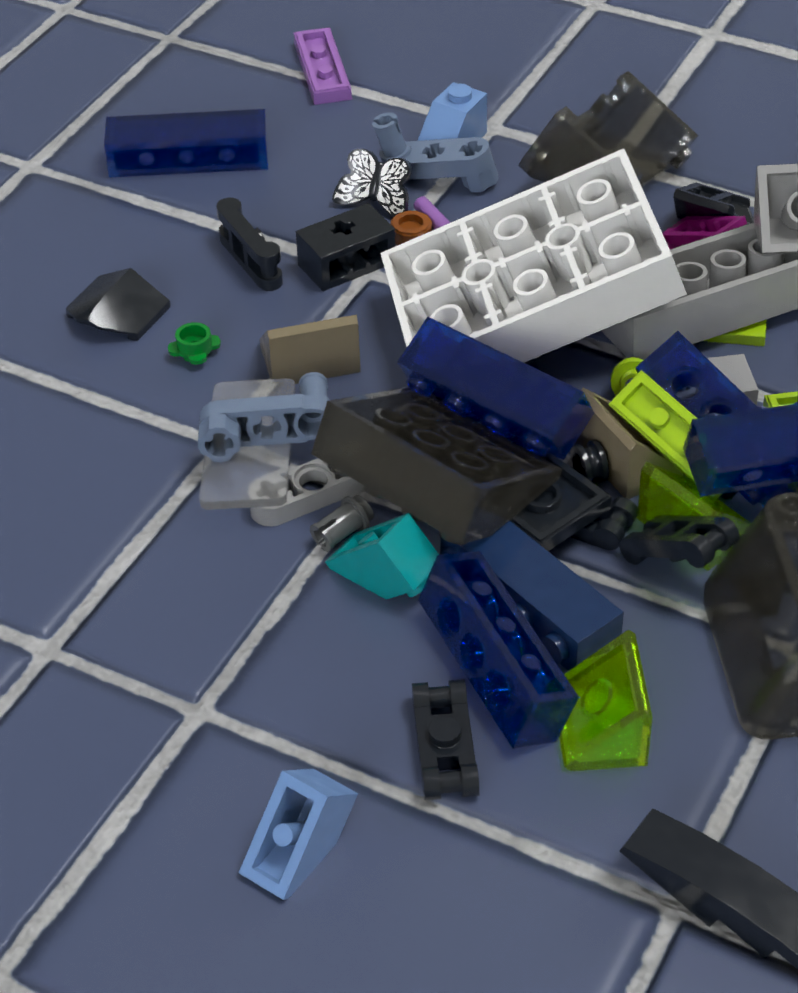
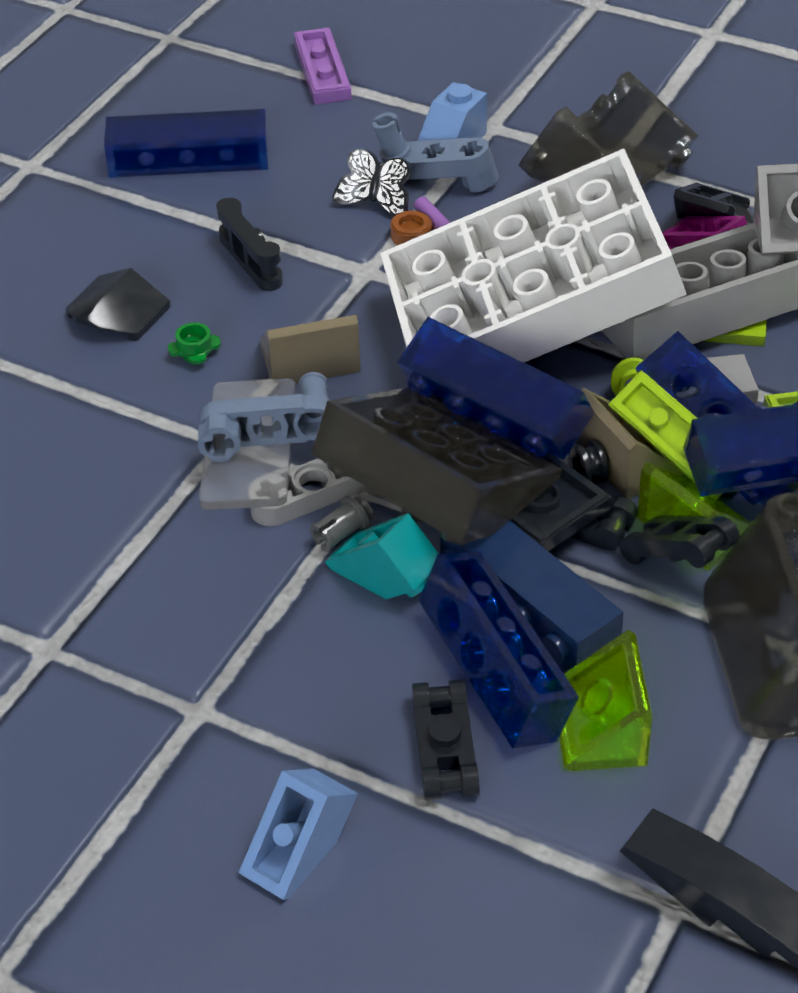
black brick [296,203,396,291] -> none

